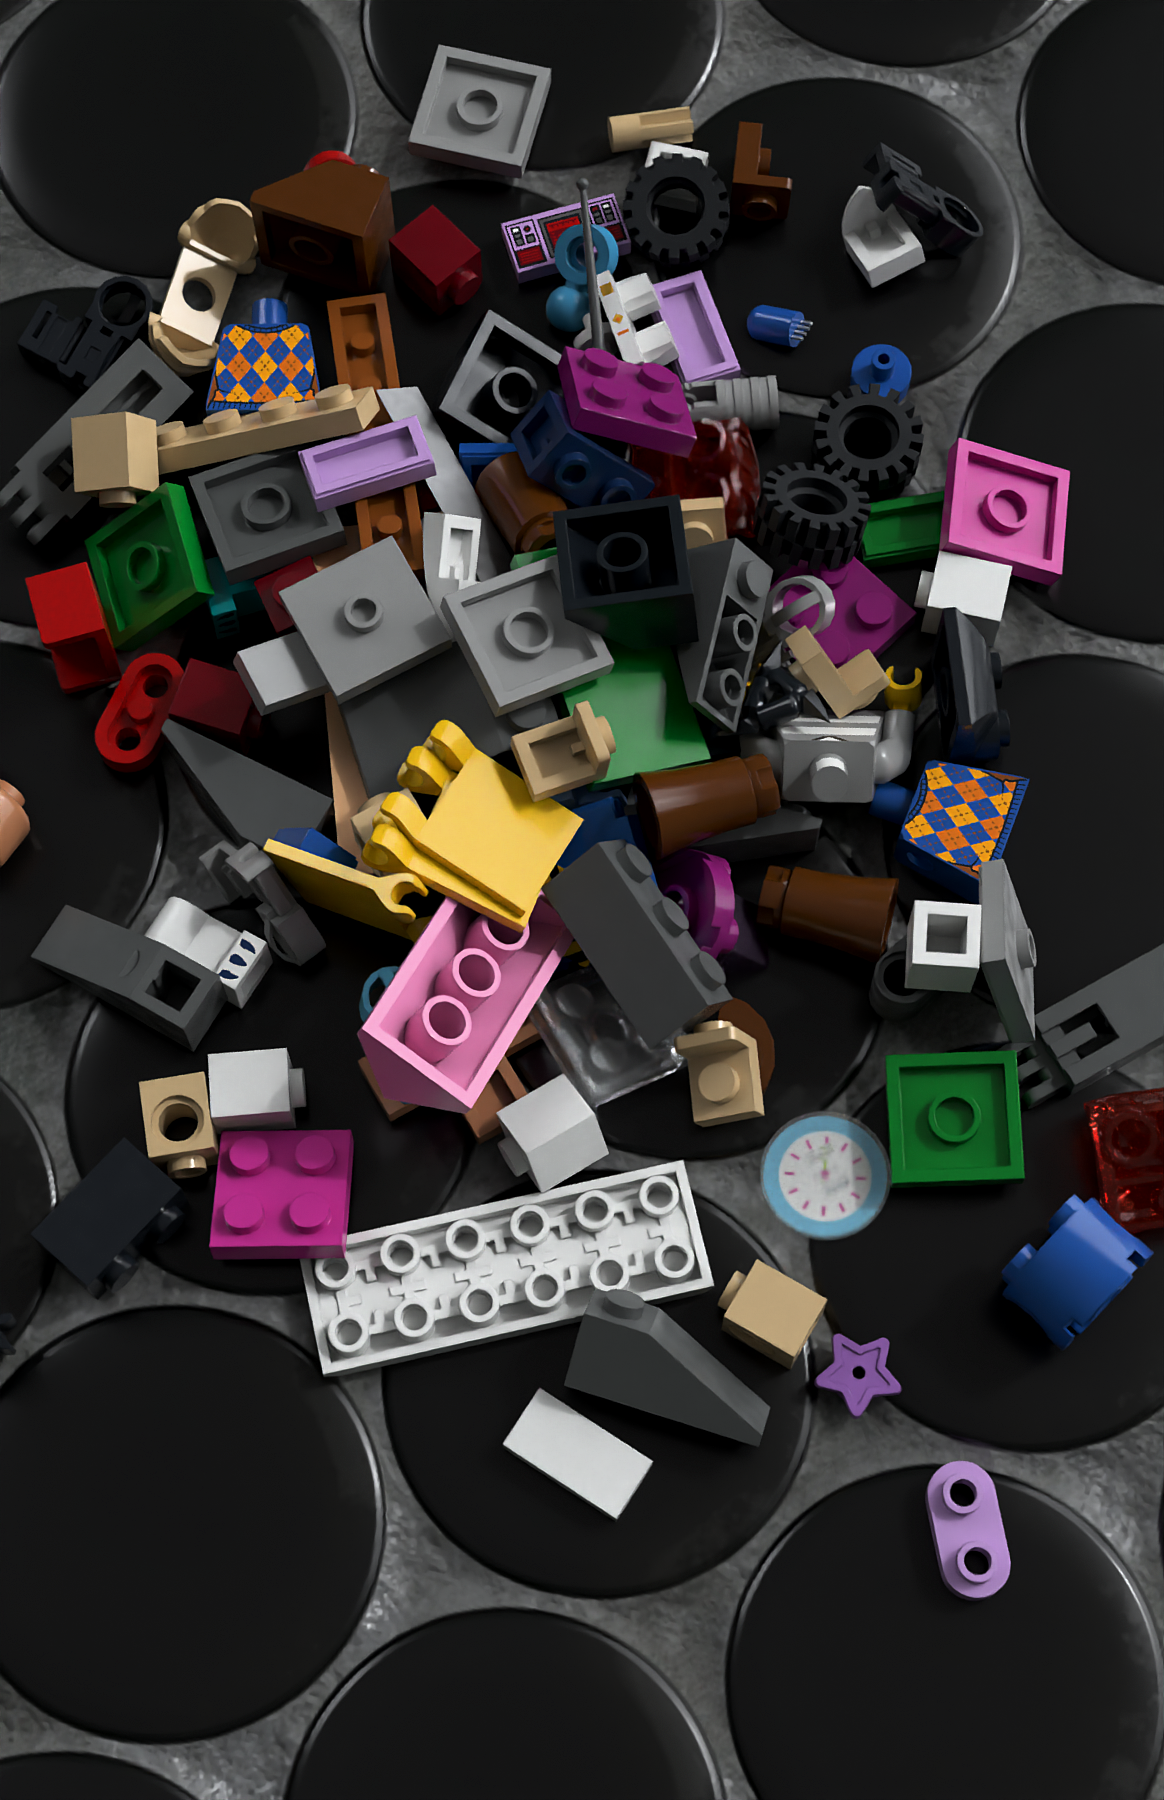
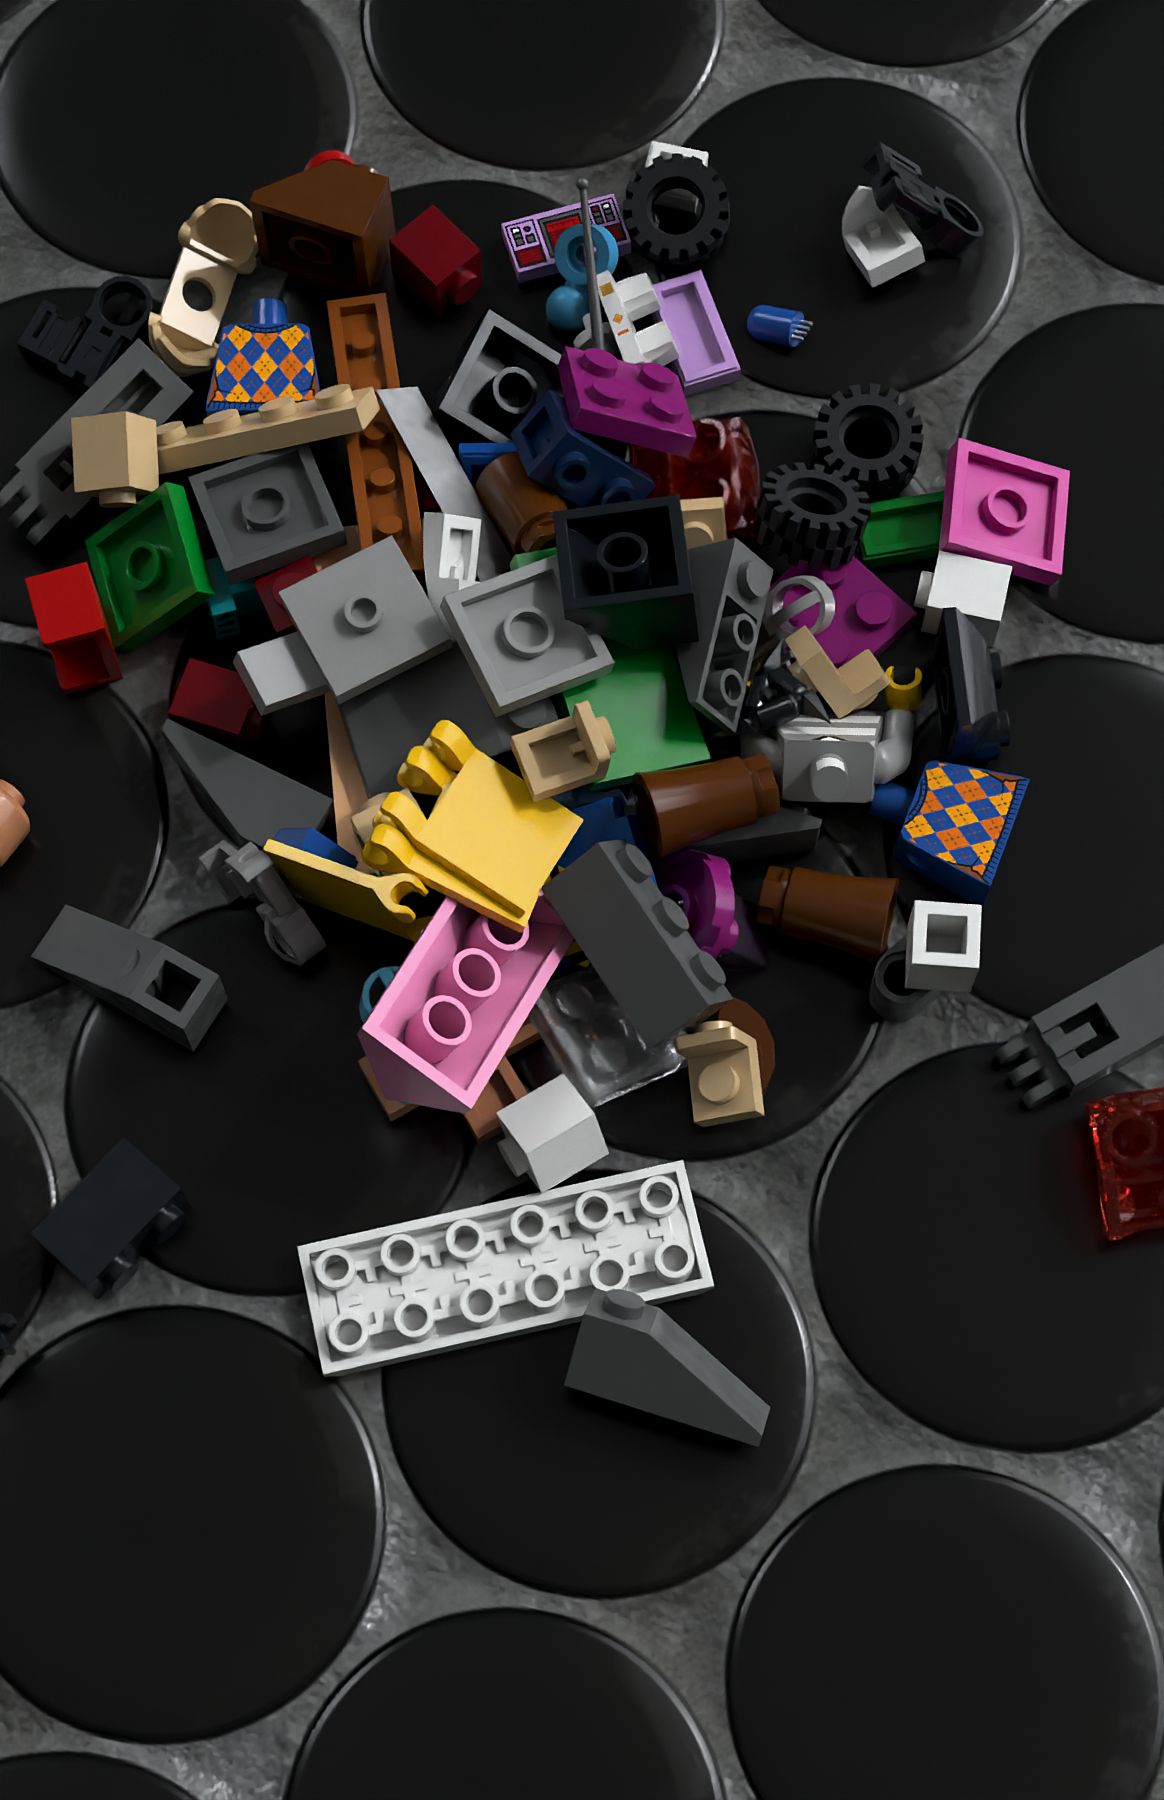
red plate [95,653,184,773] -> none
tan brick [139,1071,220,1179] -> none
white leg [144,897,273,1009] -> none
white brick [208,1048,306,1135] -> none
dark pink plate [209,1130,354,1260] -> none
lavender tile [298,415,437,512] -> none
light grey plate [408,45,551,179] -> none
white tile [503,1388,653,1522] -> none
tan piece [607,106,694,153] -> none
light grey hinge [681,375,779,436] -> none
tan brick [718,1259,827,1370] -> none
reddish brown bracket [730,121,792,221] -> none
clear piece [760,1111,891,1240] -> none
medium lavender plate [814,1334,901,1419] -> none
blue tile [850,344,912,403] -> none
green plate [884,1050,1025,1188] -> none
lavender plate [925,1461,1011,1601] -> none
light grey plate [979,859,1037,1044] -> none
blue brick [1001,1194,1154,1351] -> none

